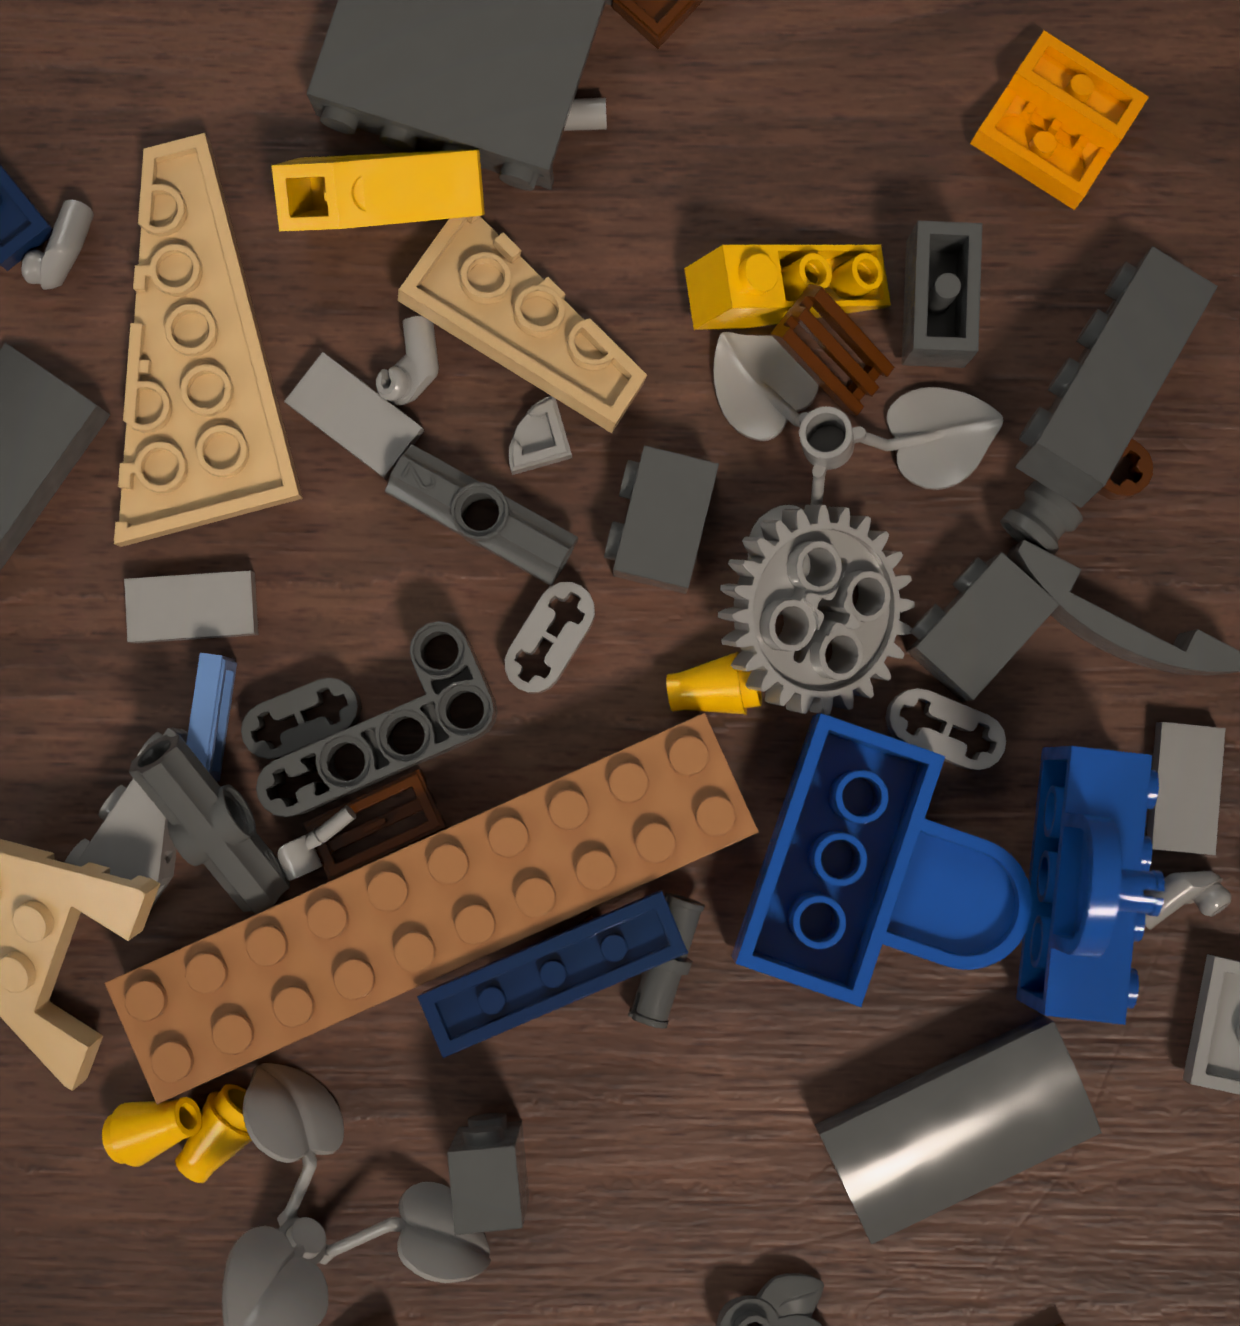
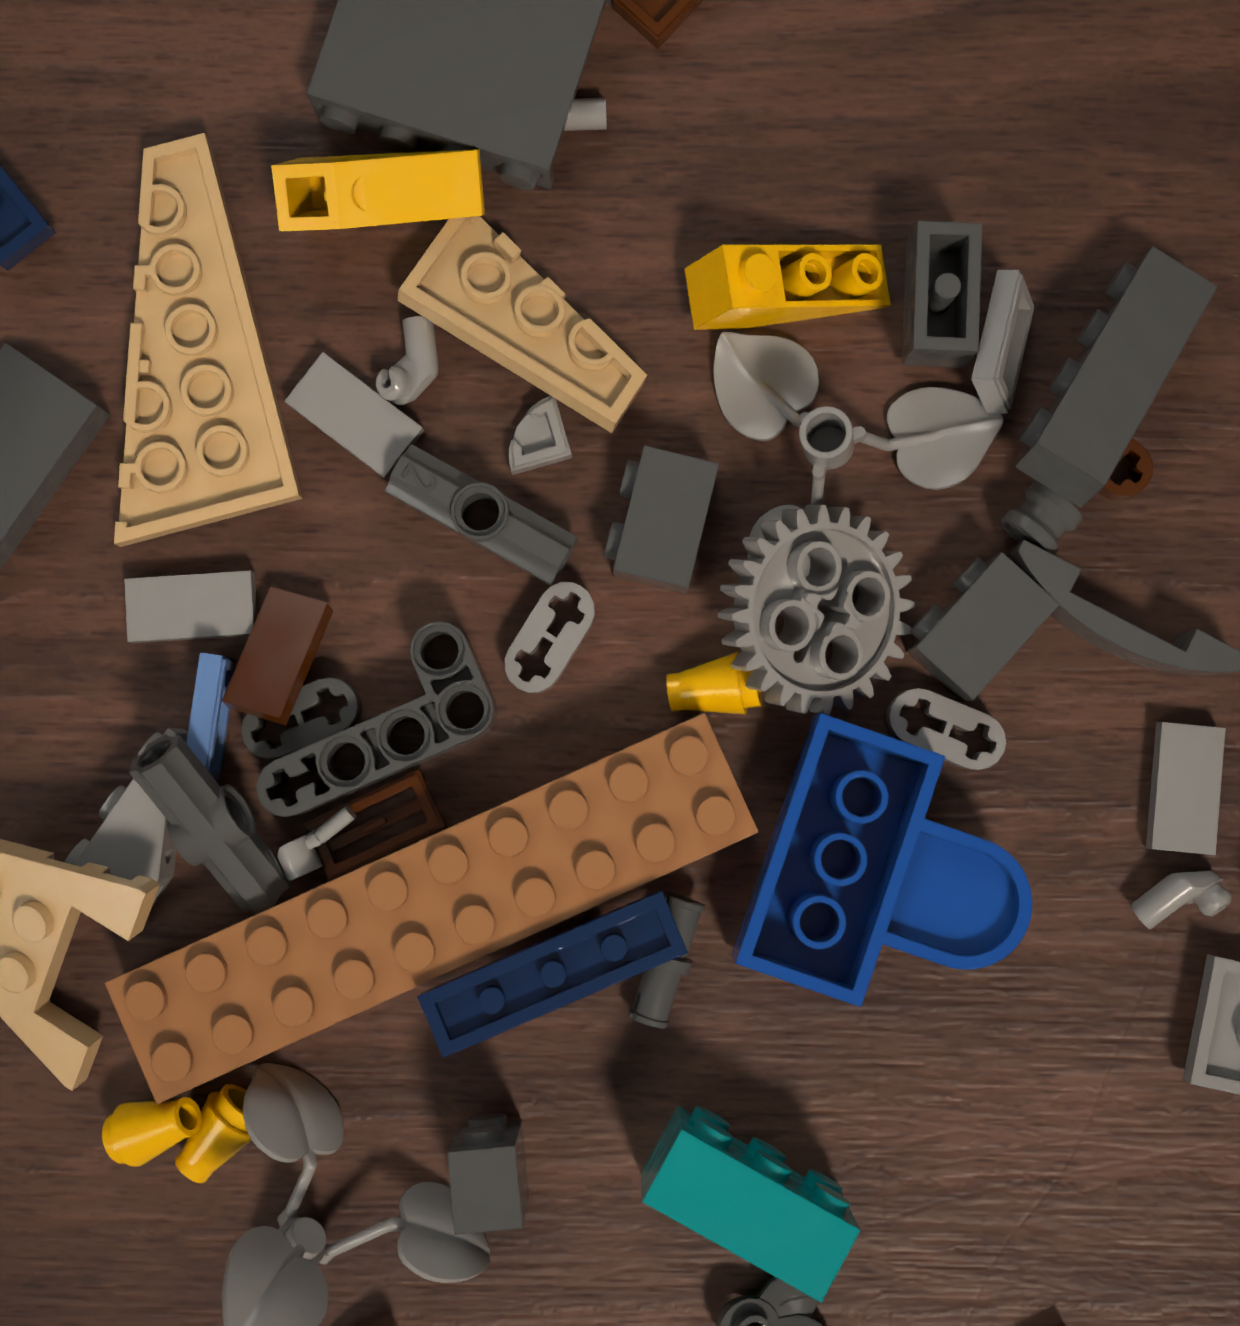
light grey arm [21,200,94,290] -> none
reddish brown tile [770,284,895,416] -> none
dark grey slope [815,1015,1102,1244] -> none
light orange slope [970,30,1149,210] -> none
blue brick [1016,746,1165,1025] -> none
none -> reddish brown tile [222,586,333,725]
none -> teal brick [641,1106,861,1303]
none -> light grey tile [971,270,1034,414]

